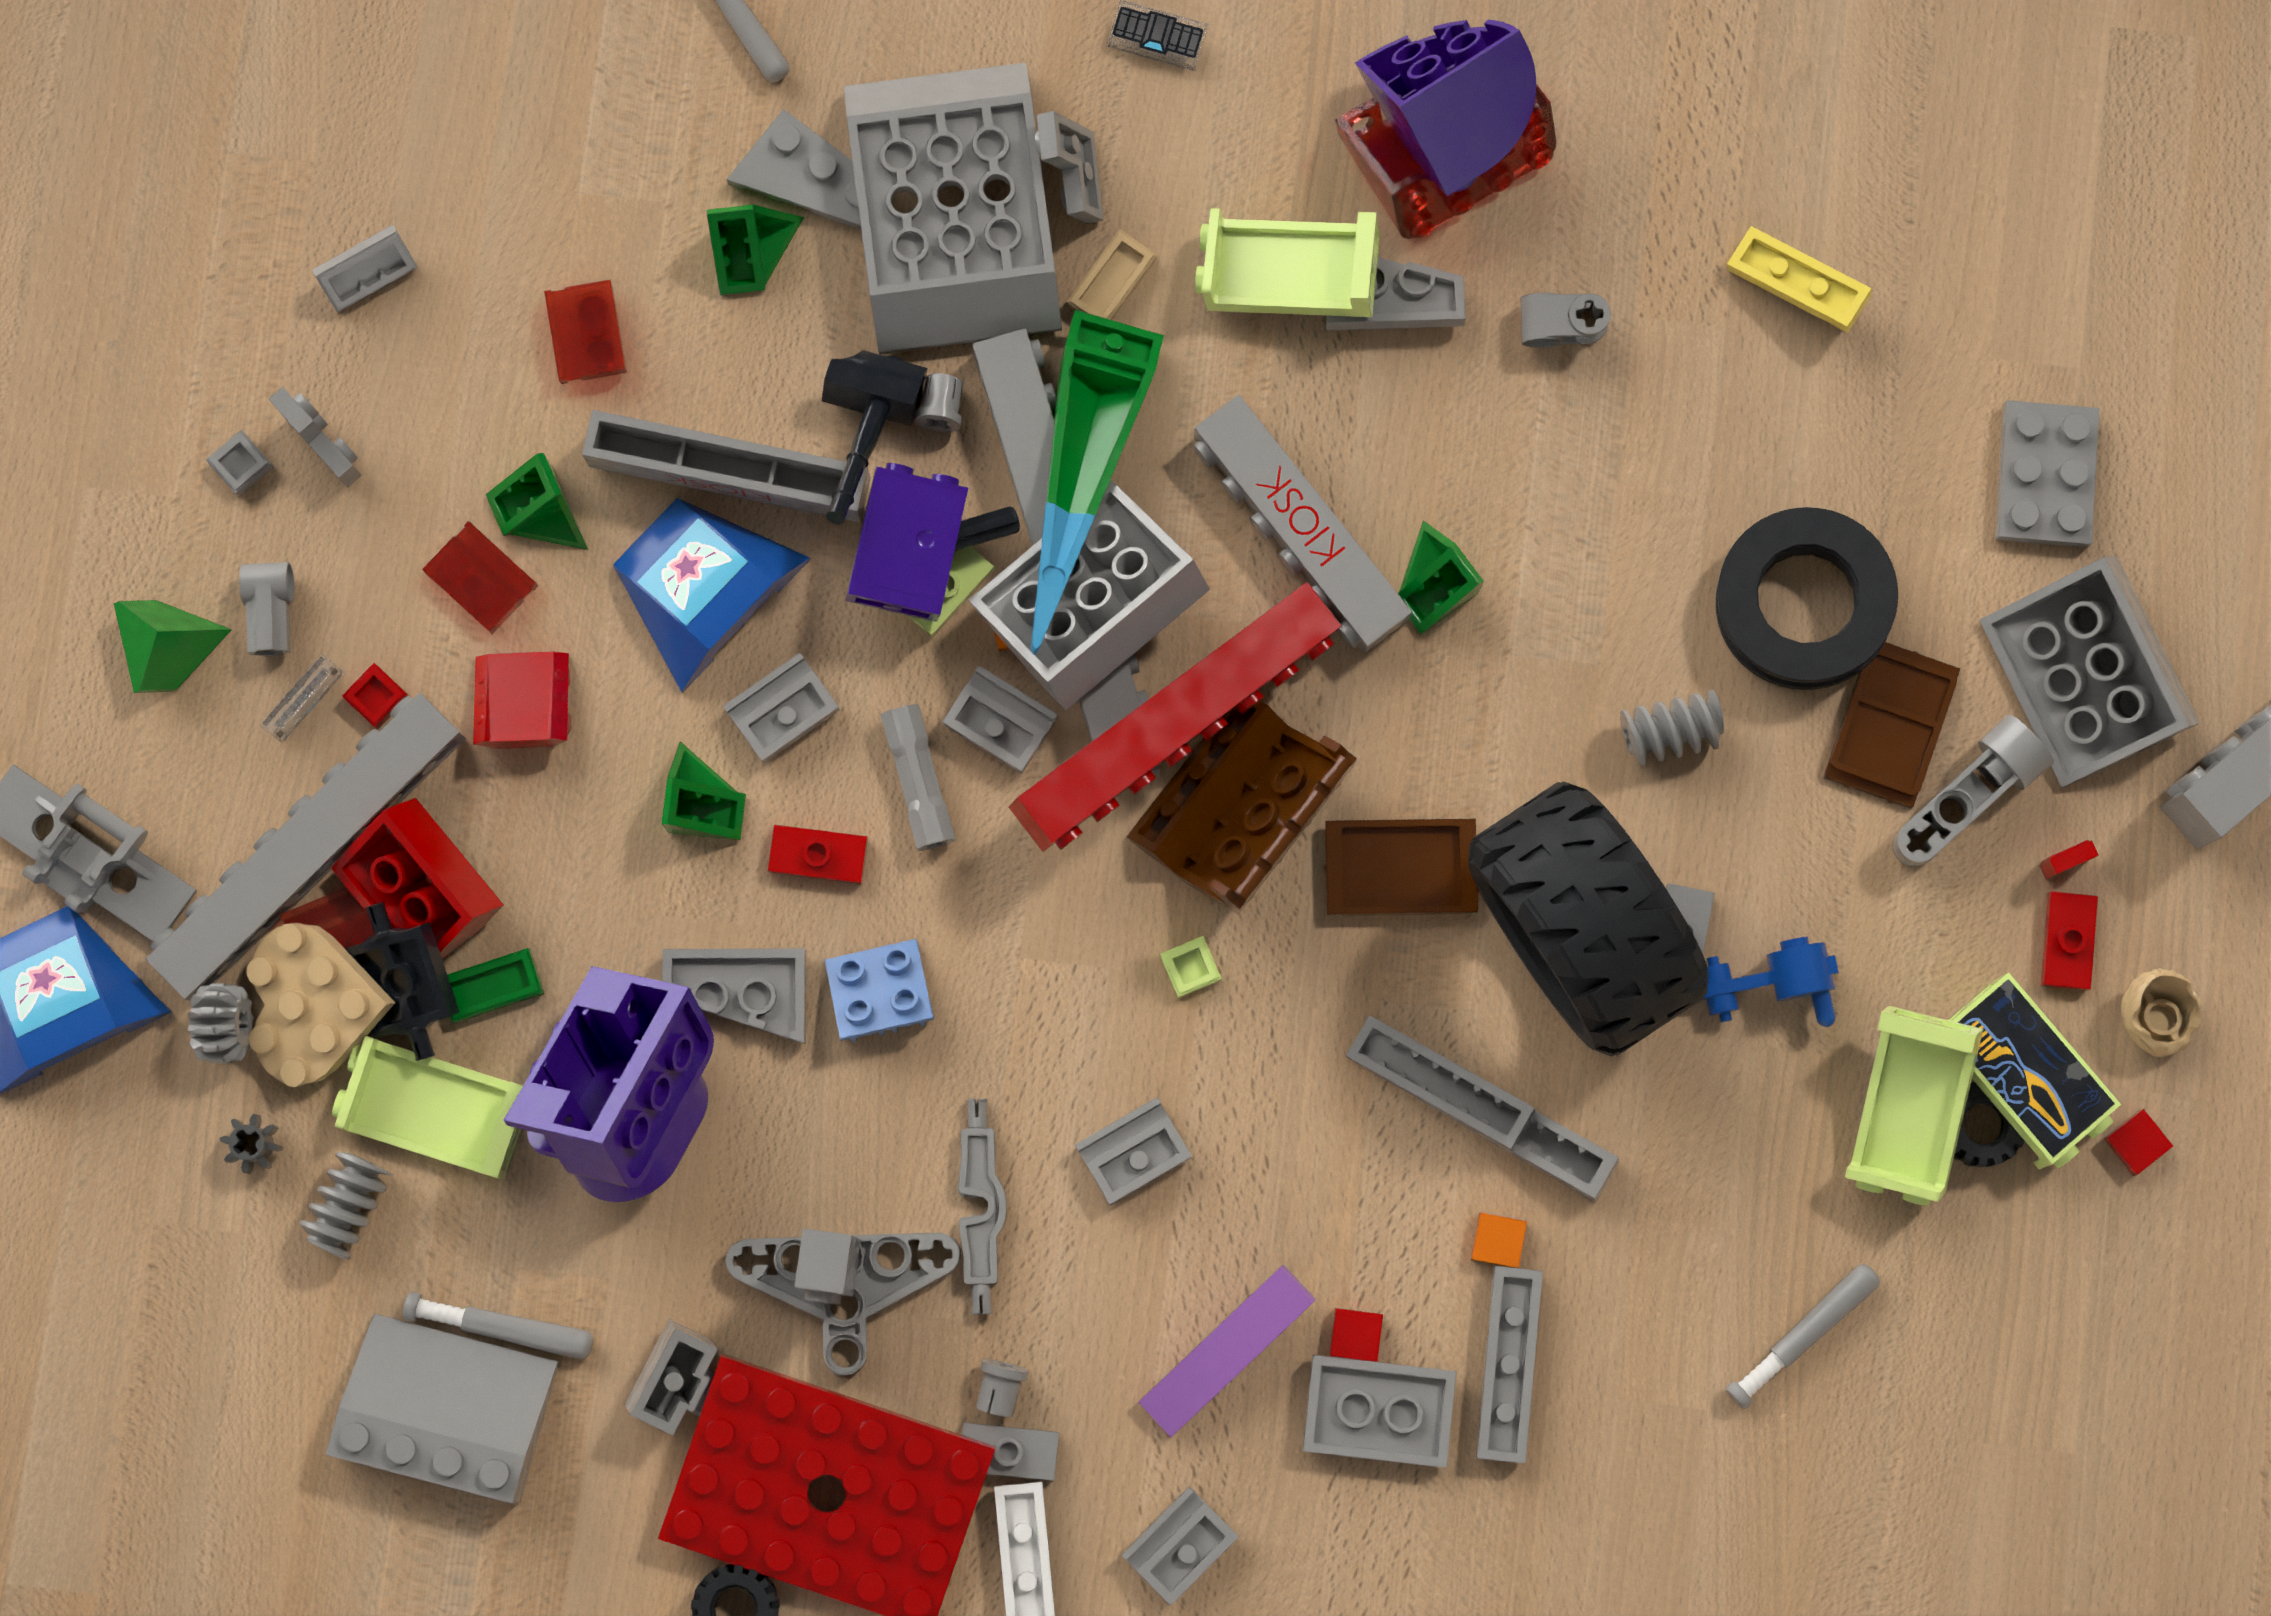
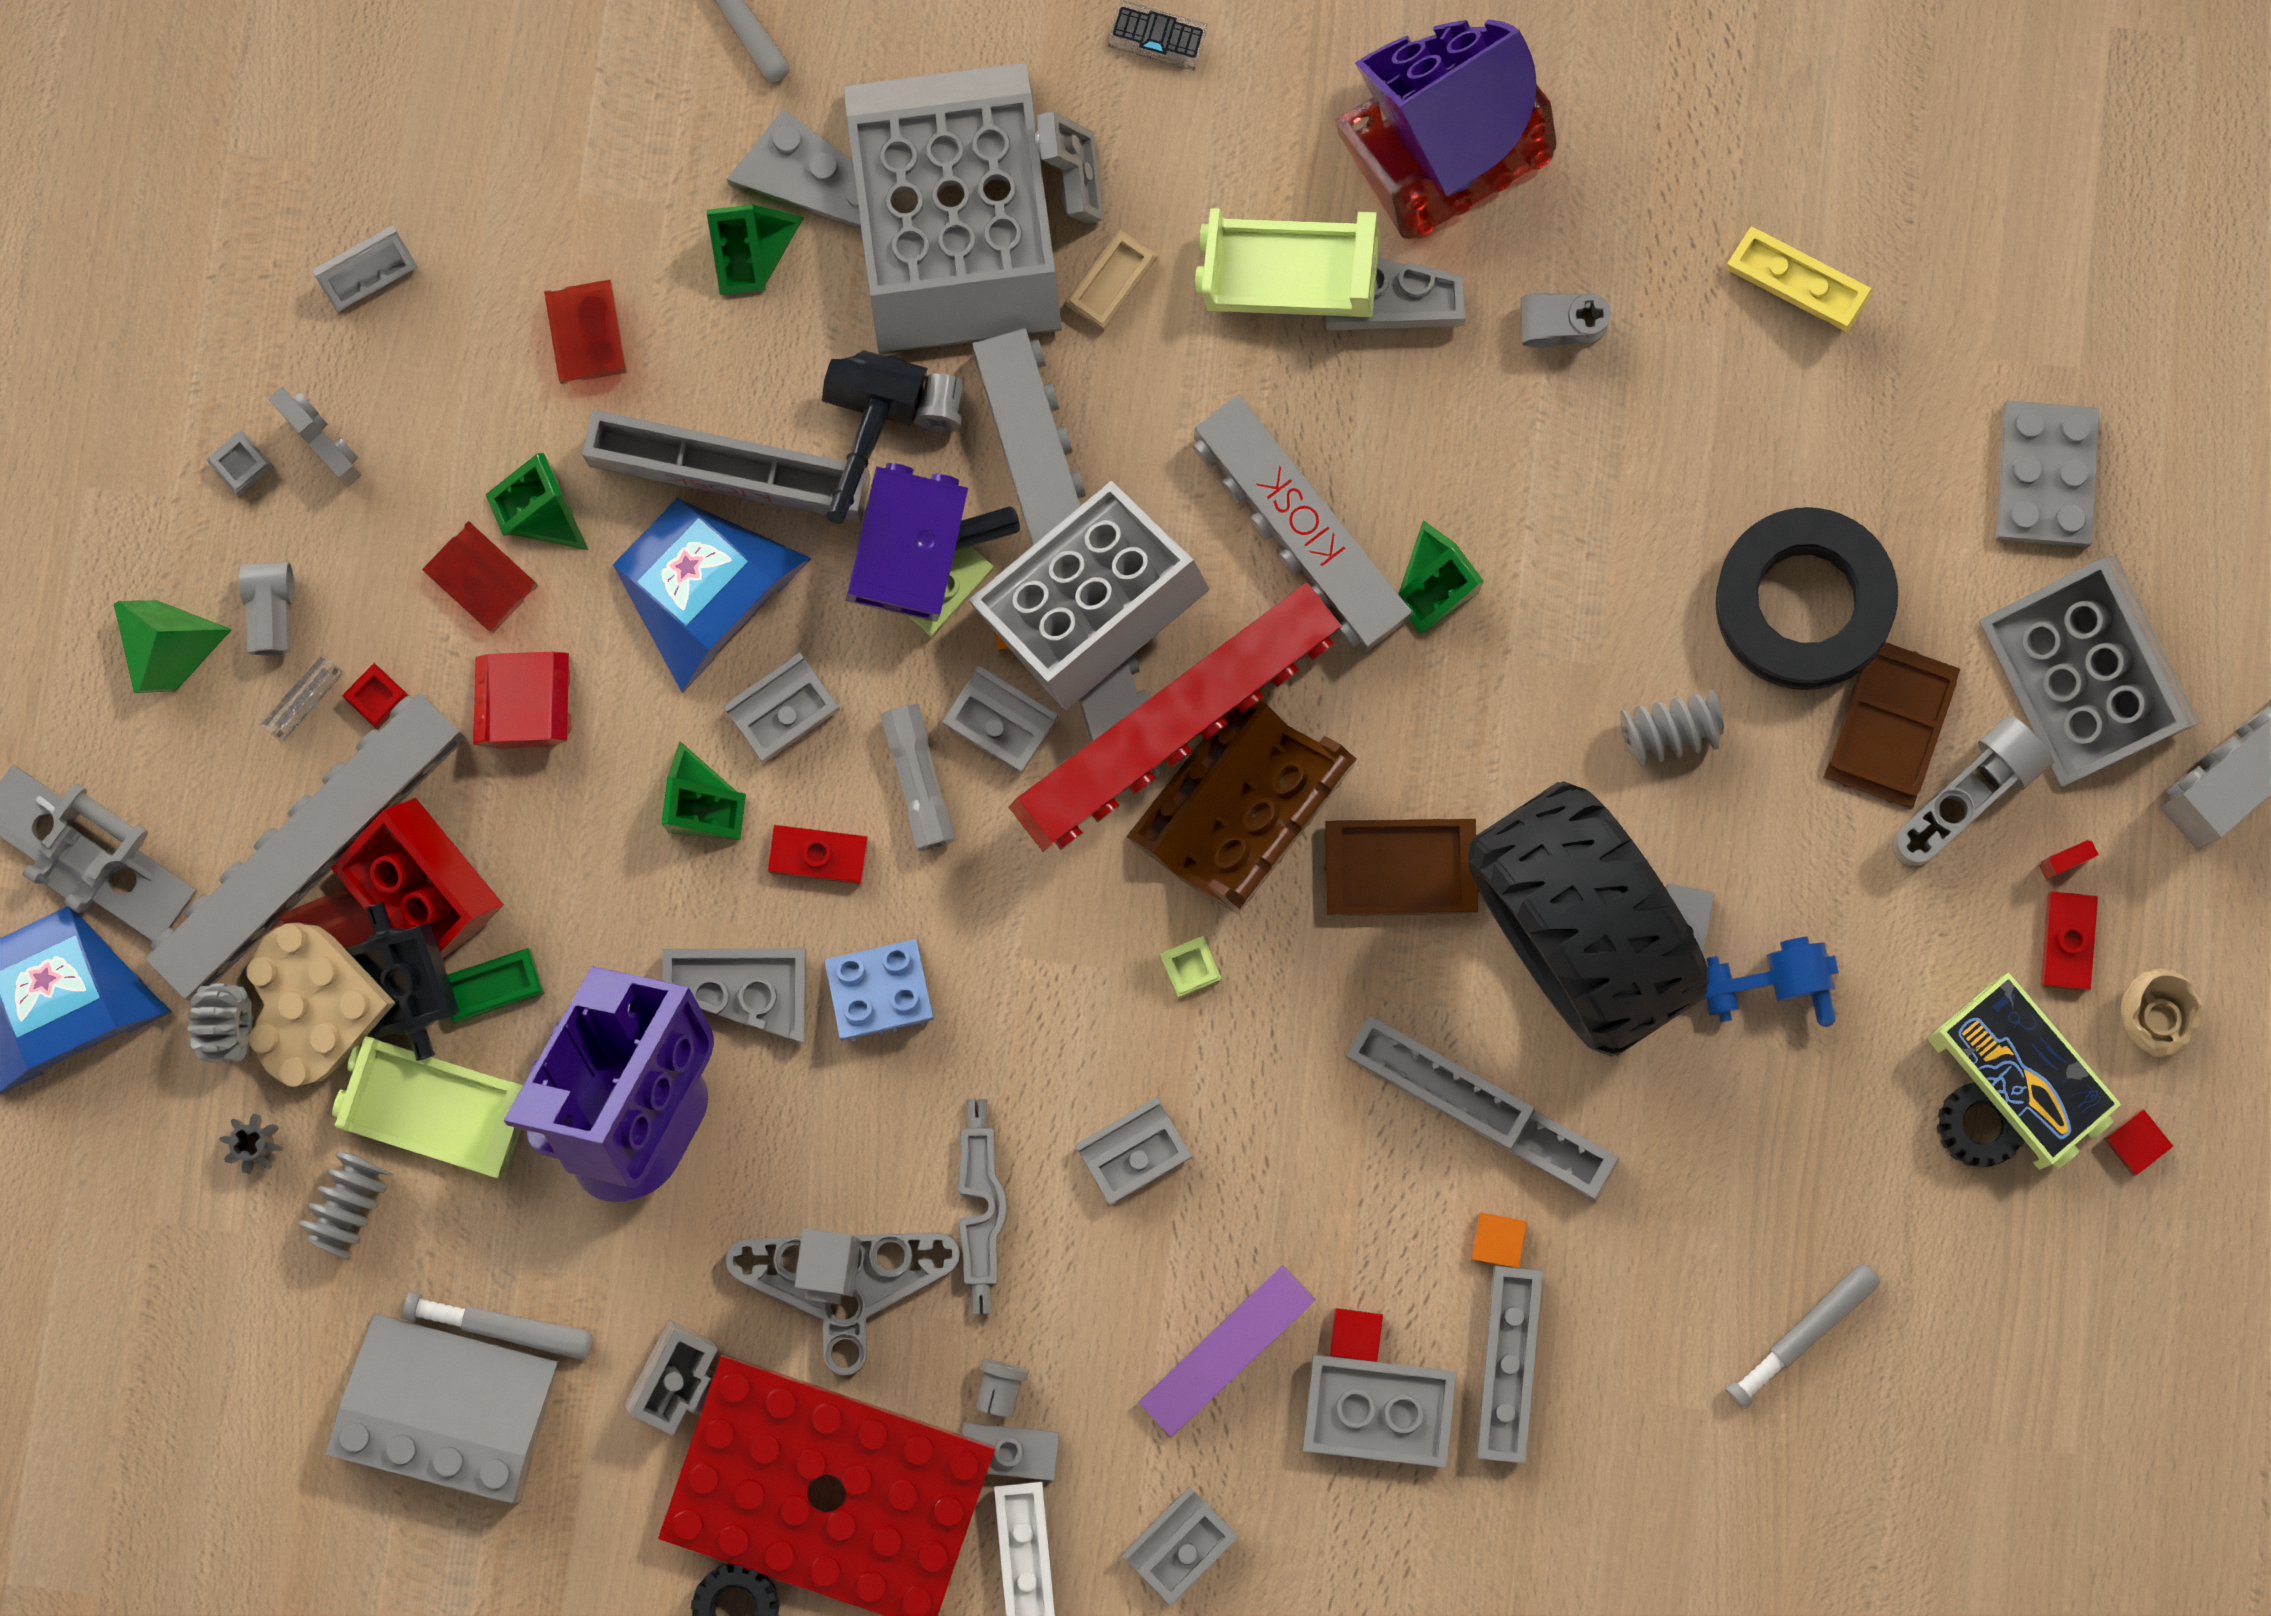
green plate [1031,310,1164,655] -> none
yellowish green panel [1845,1006,1983,1205] -> none

